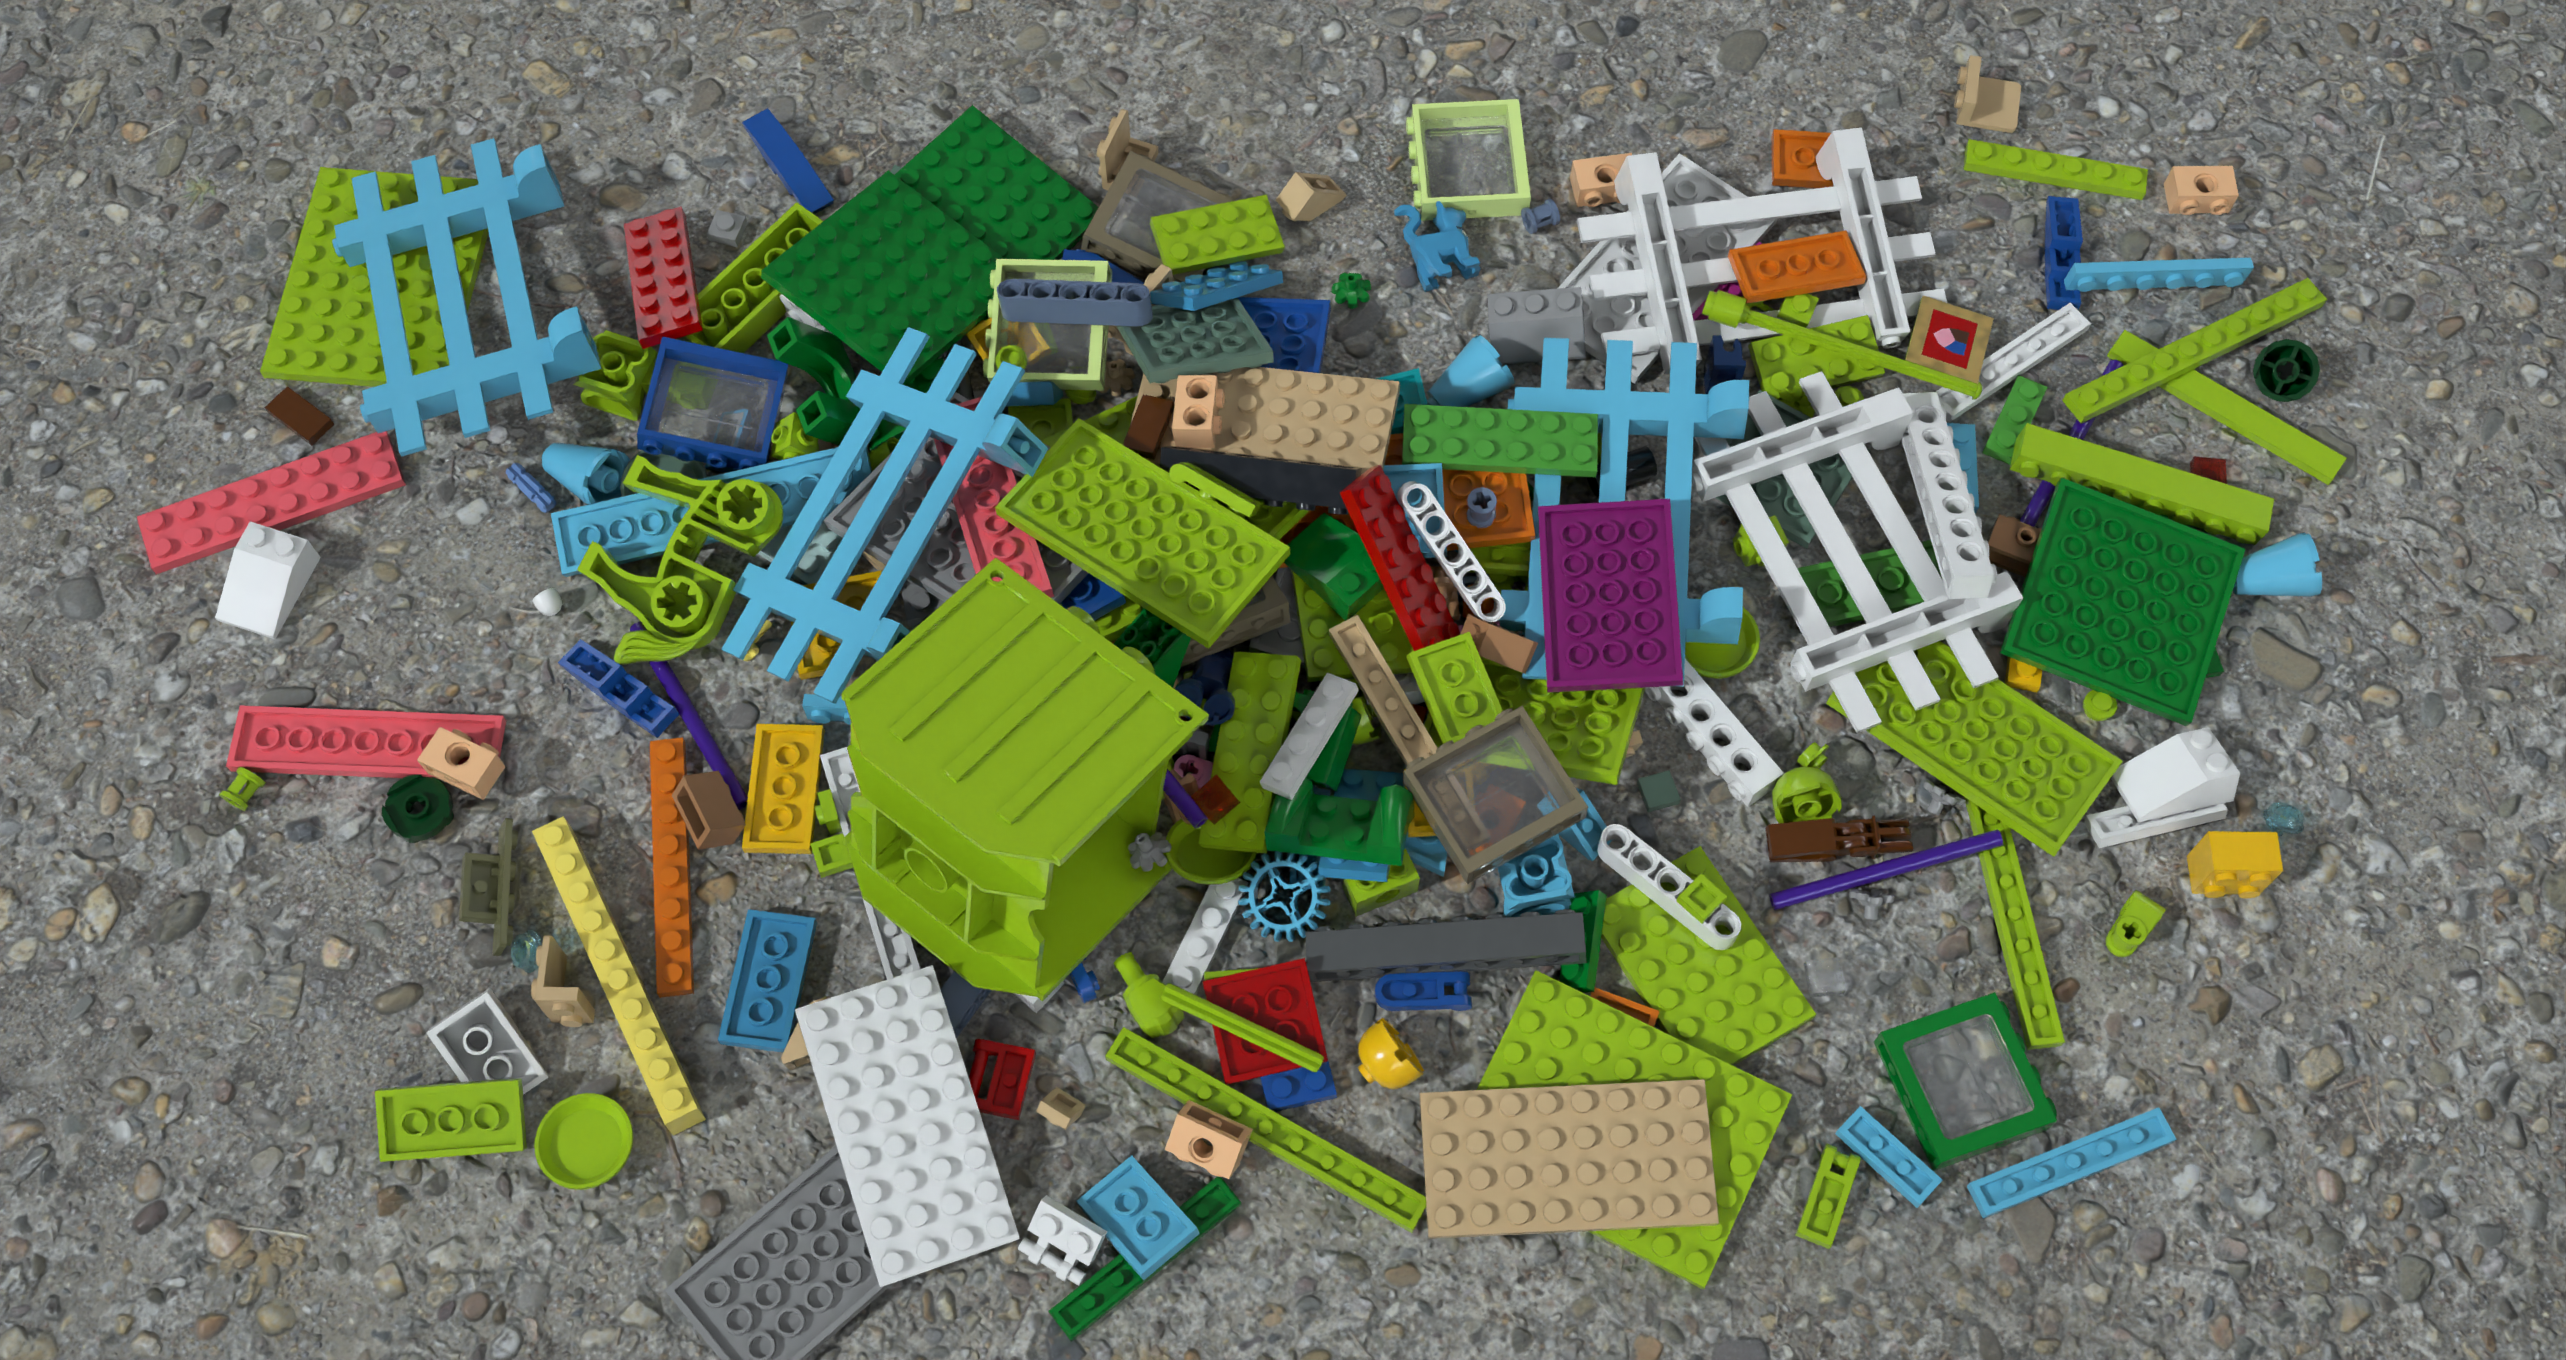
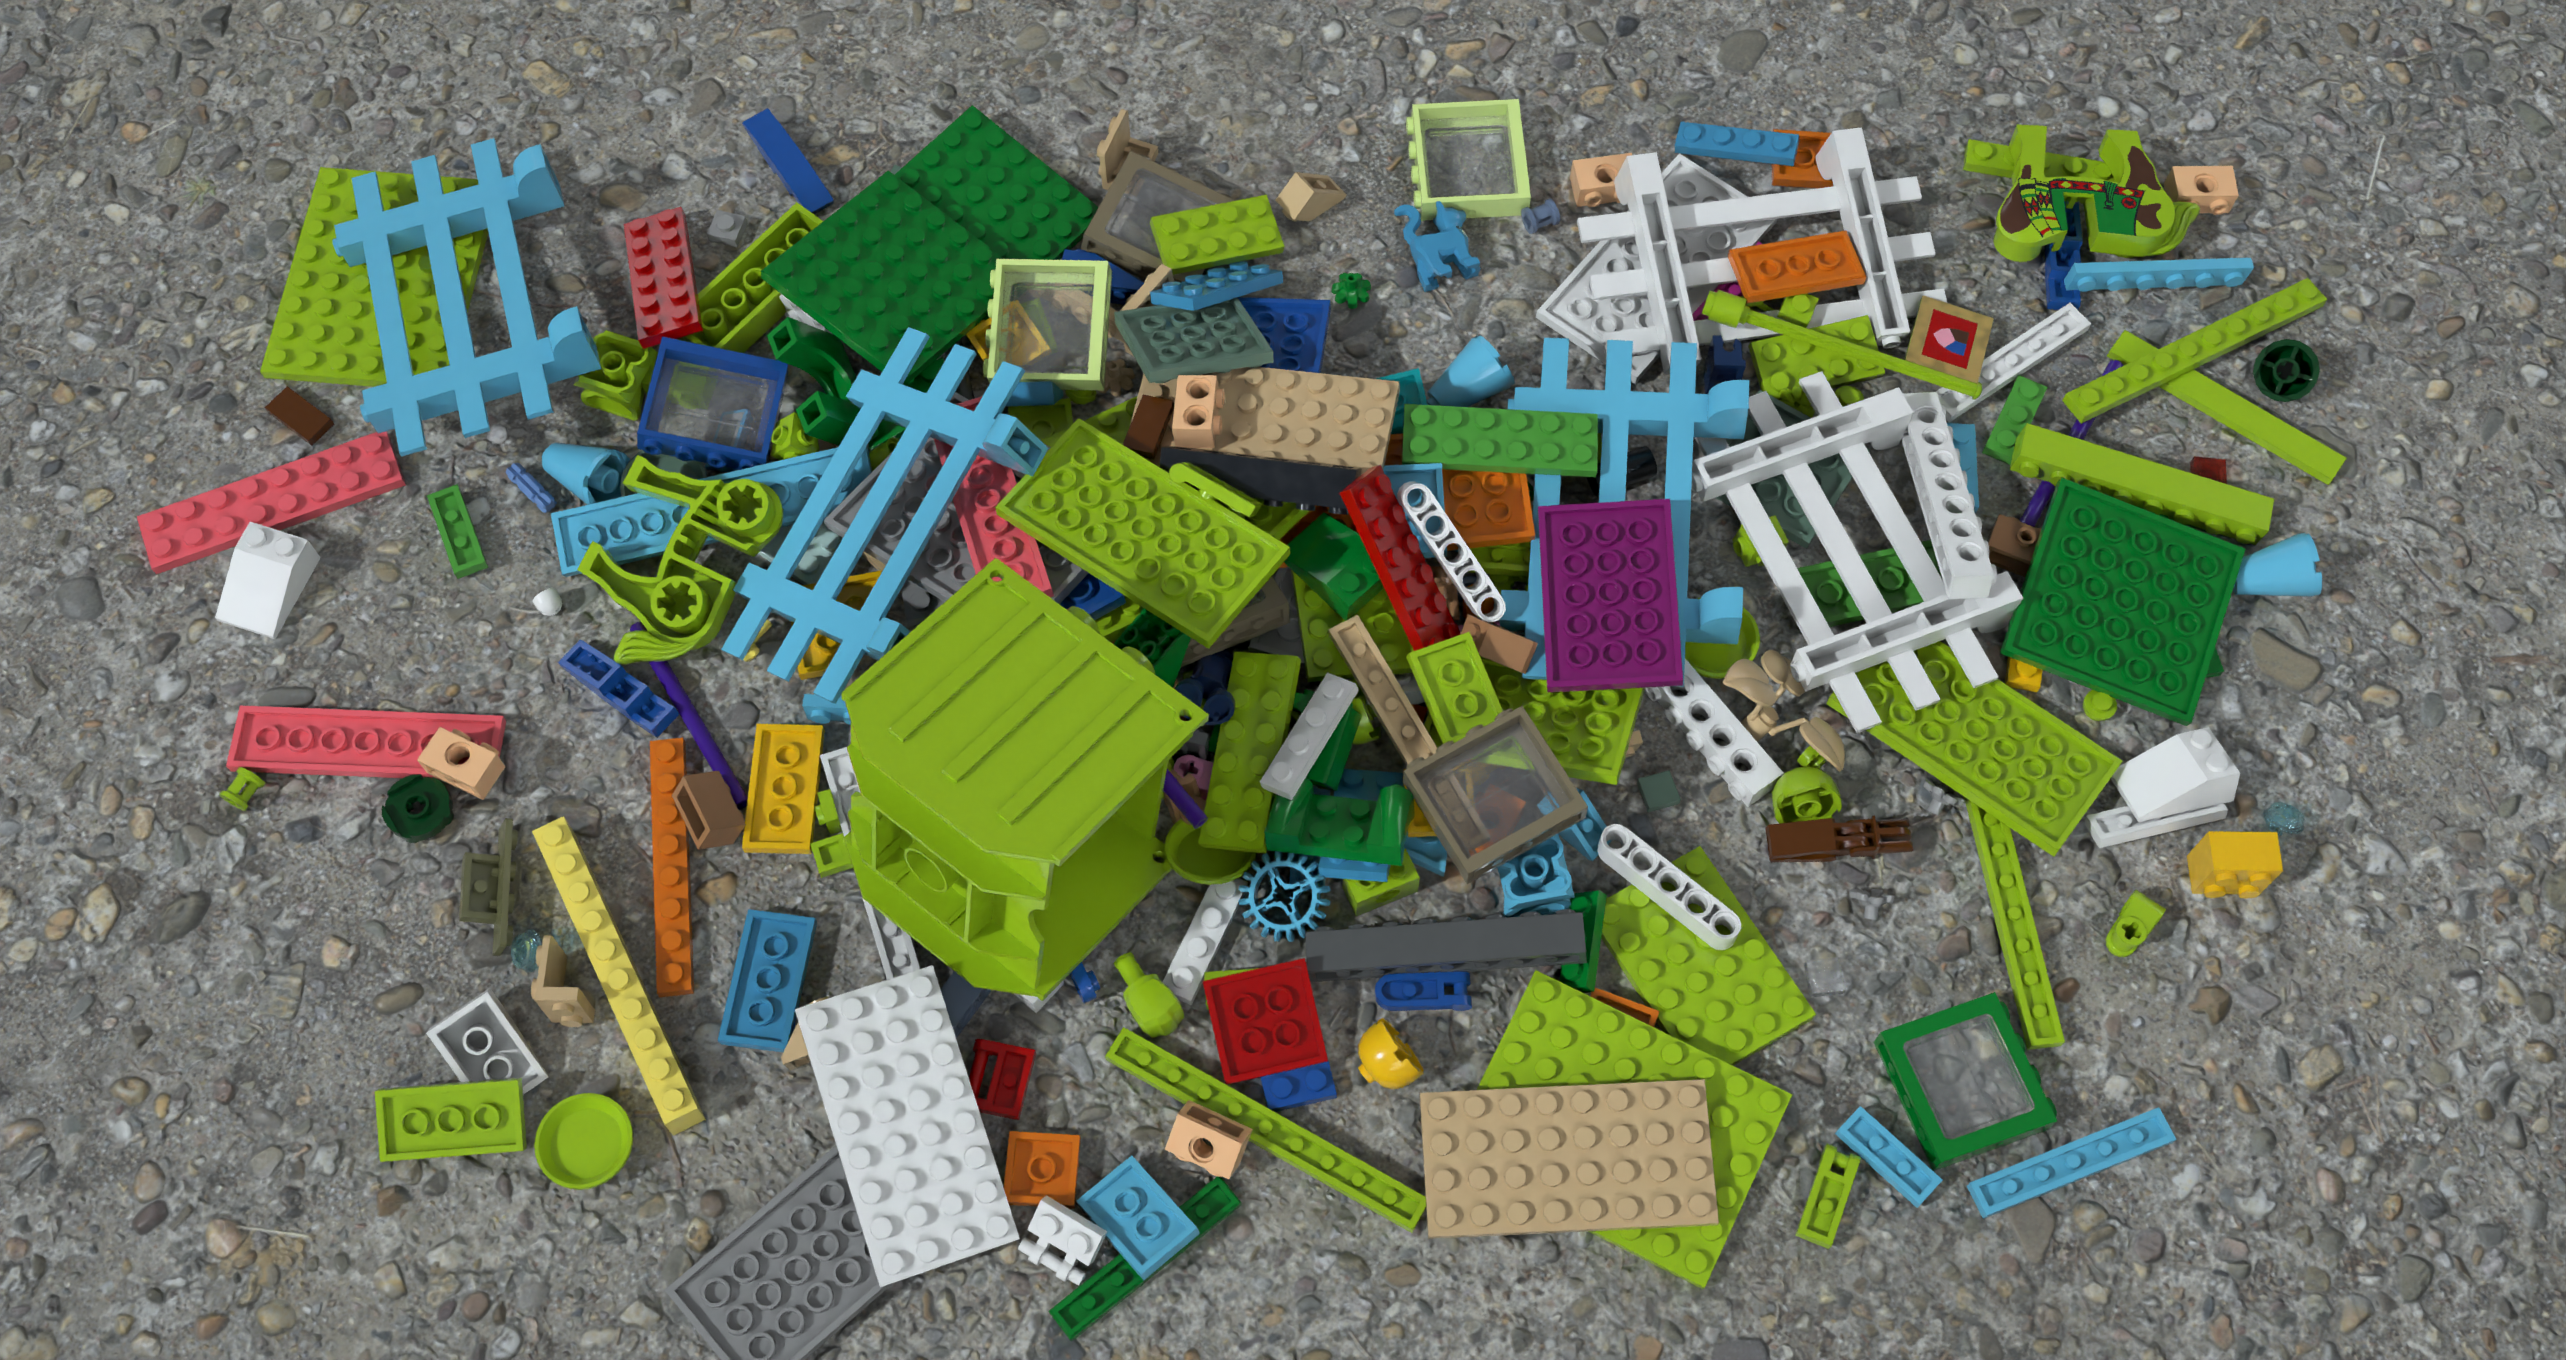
lime plate [995,345,1027,370] -> none
sand blue beam [997,279,1153,327] -> none
tan plate [1036,1087,1086,1130] -> none
light grey plant [1128,832,1172,872] -> none
lime axle [1161,983,1324,1072] -> none
clear red plate [1191,774,1240,825] -> none
sand blue bush [1467,487,1497,528] -> none
light grey slope [1487,287,1586,365] -> none
lime plate [1676,873,1727,924] -> none
dark purple piece [1769,829,2003,910] -> none
tan bracket [1954,55,2021,133] -> none
none -> bright green plate [427,484,489,579]
none -> orange plate [1004,1131,1081,1209]
none -> dark azure plate [1675,122,1799,166]
none -> tan plant [1723,650,1845,772]
none -> lime animal [1993,124,2200,262]

